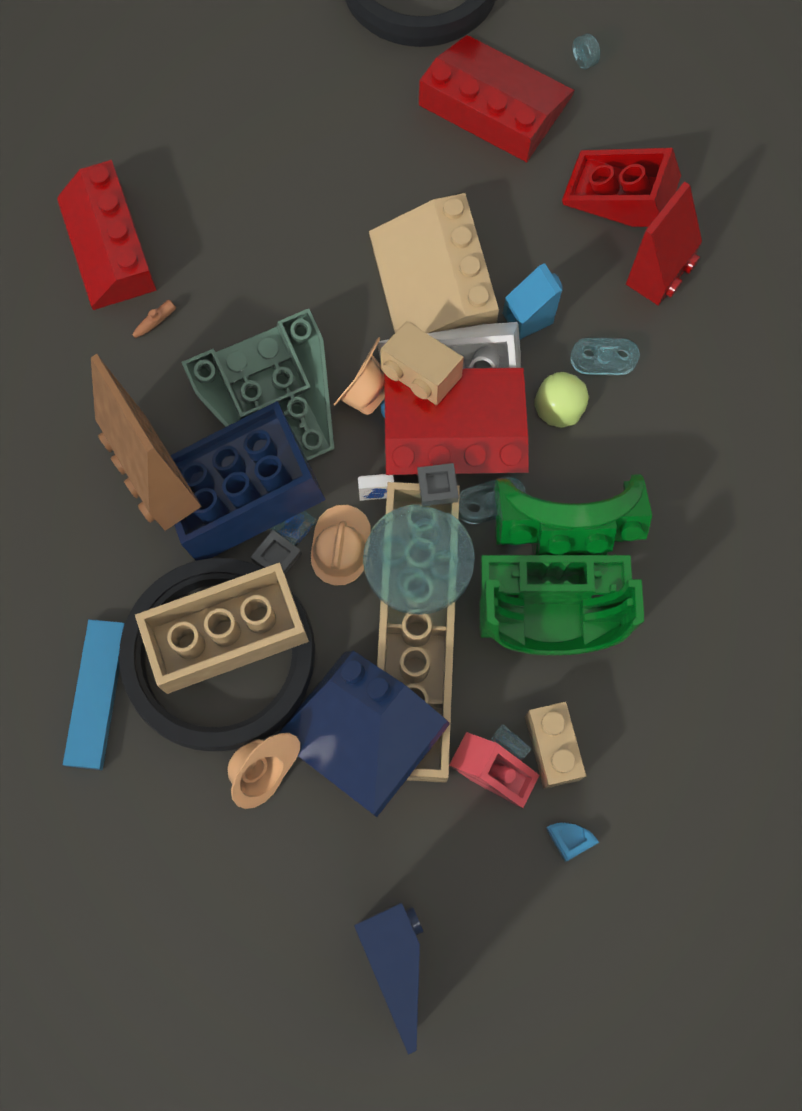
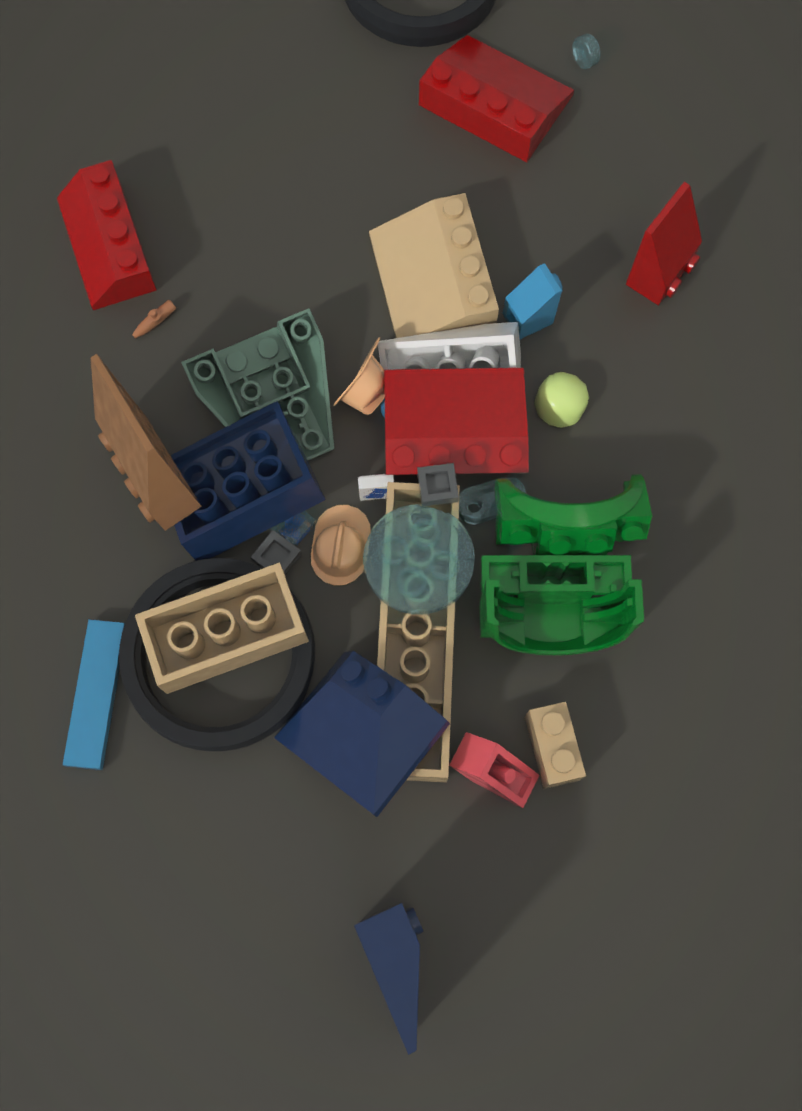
light nougat piece [227,733,301,809] -> none
tan brick [380,321,464,405] -> none
clear light blue tile [491,724,532,761] -> none
dark azure tile [546,823,599,862] -> none
red slope [562,148,681,227] -> none
clear light blue plate [570,338,640,375] -> none

